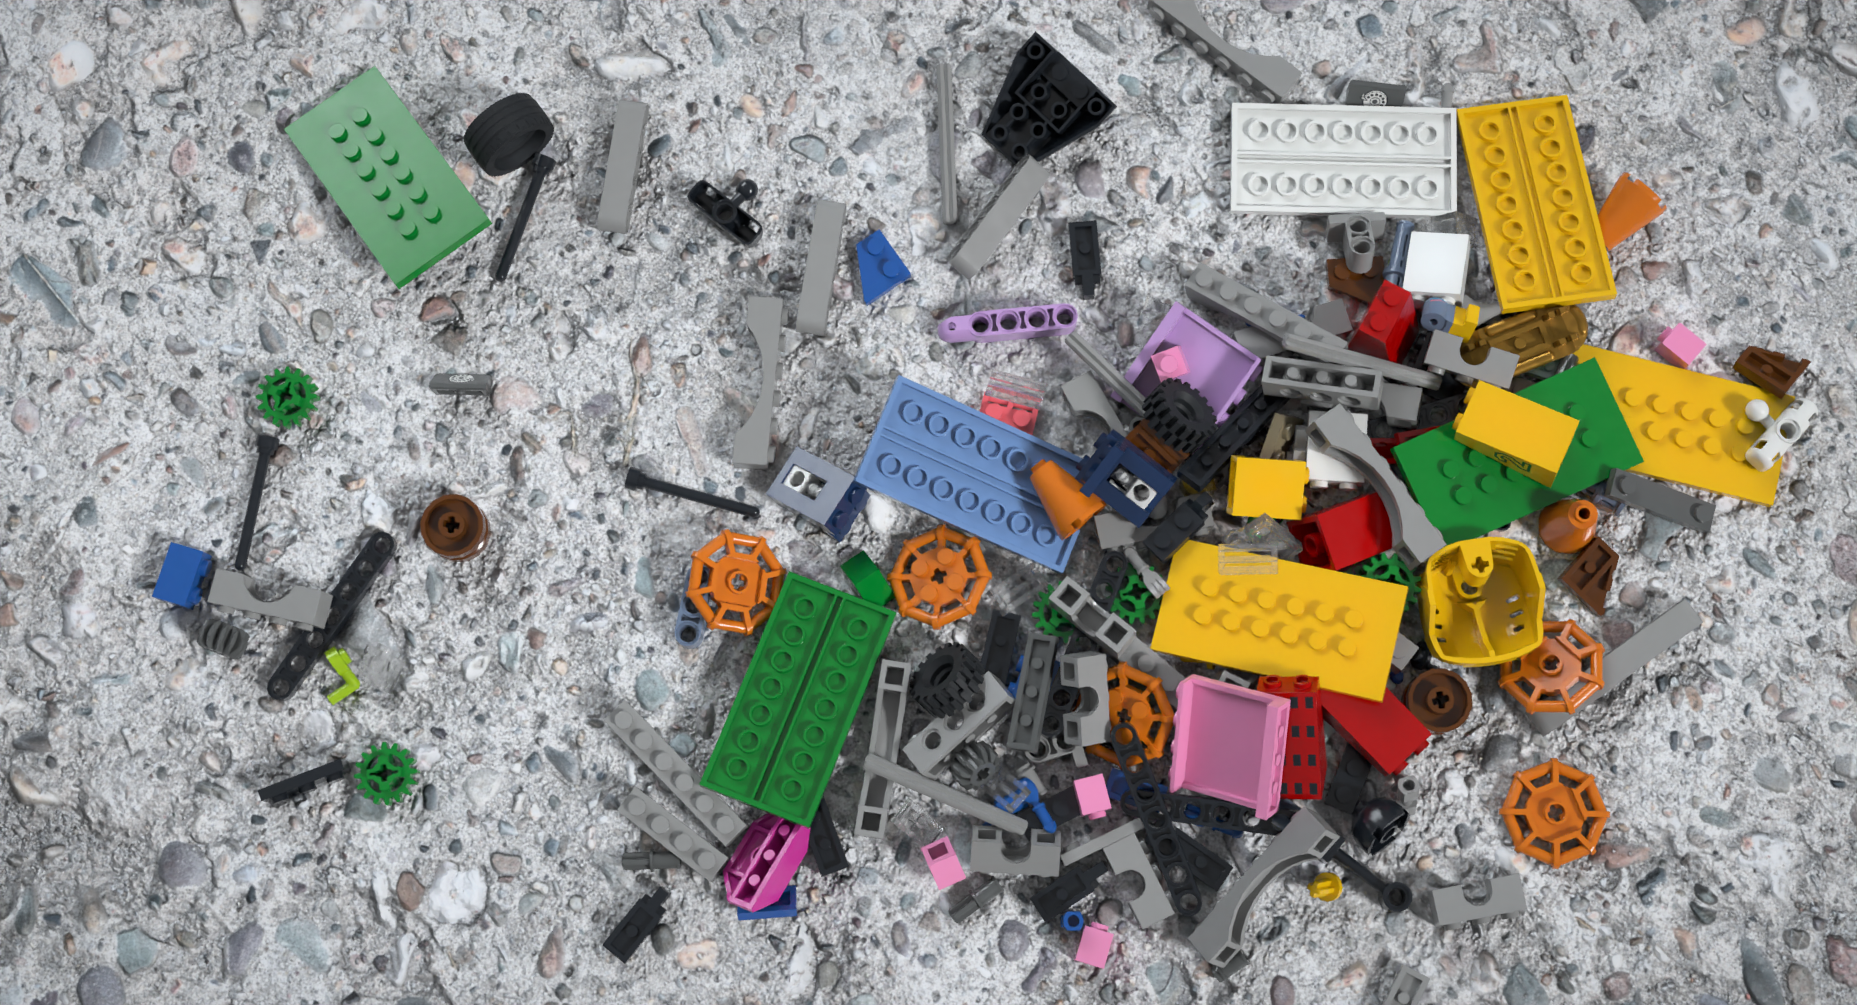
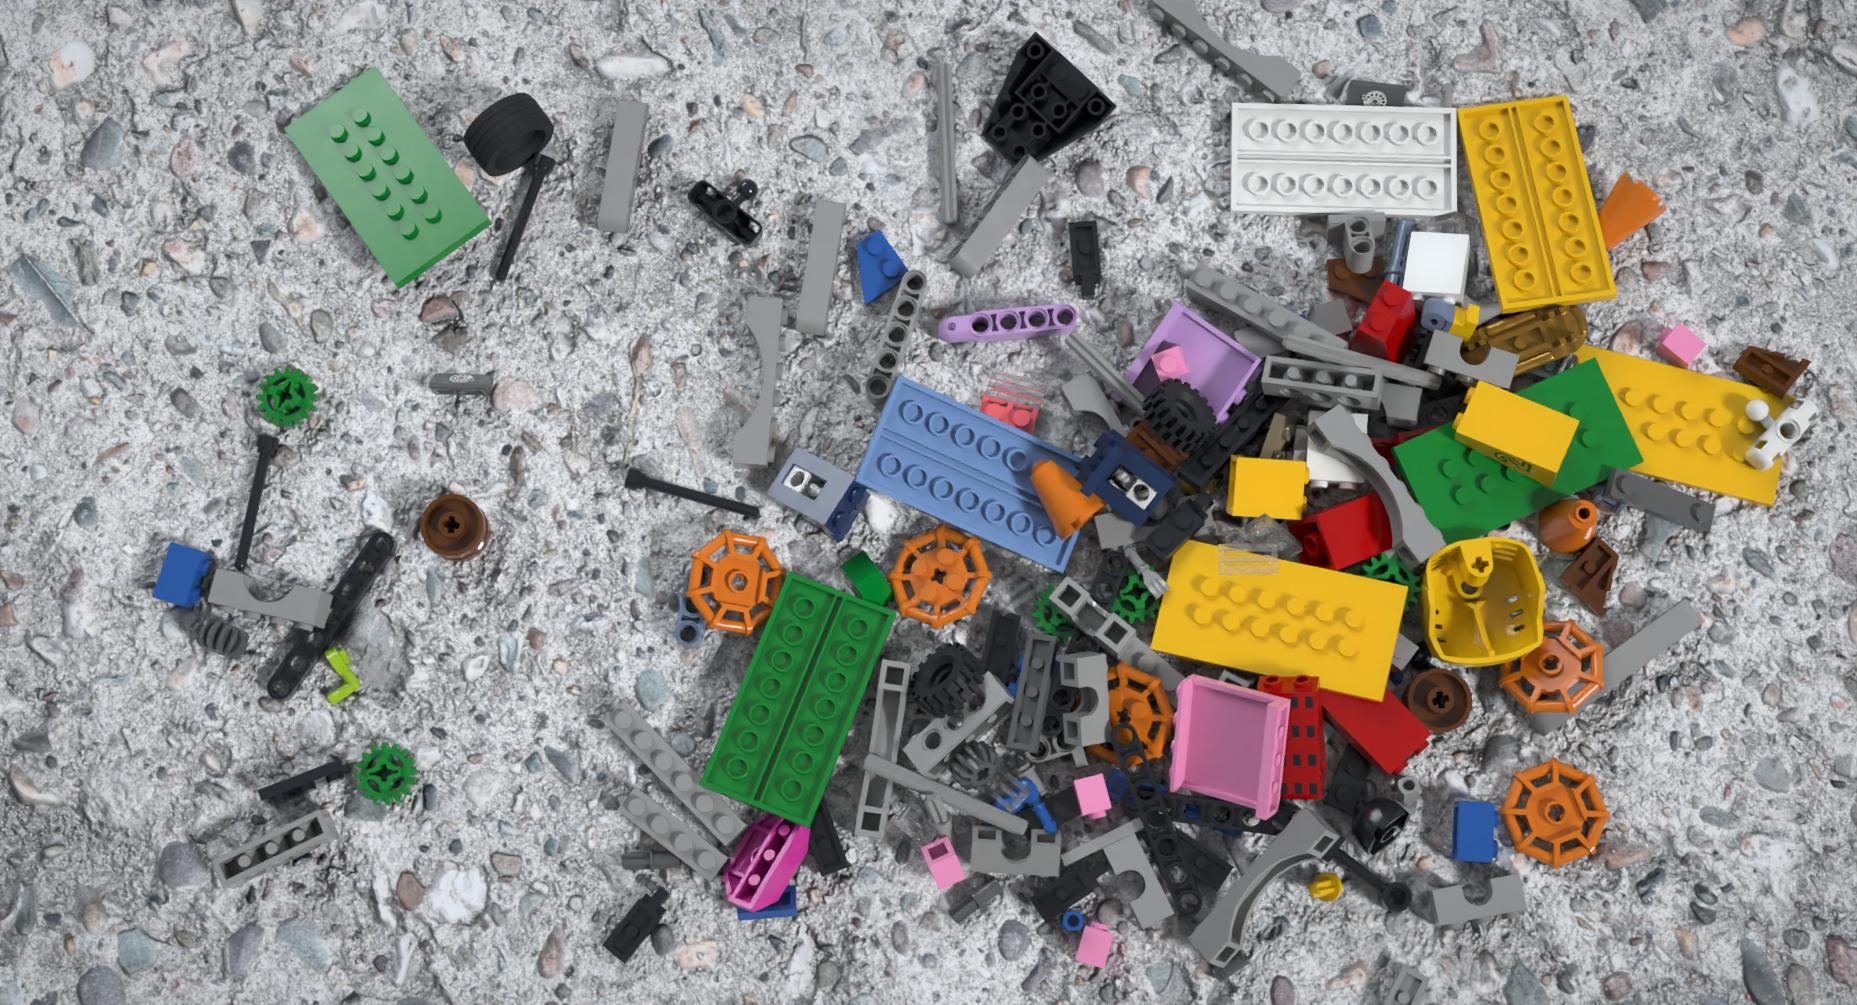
none -> light grey brick [211,809,340,889]
none -> light grey beam [865,269,928,405]
none -> light grey axle [925,793,958,845]
none -> blue brick [1451,800,1499,864]

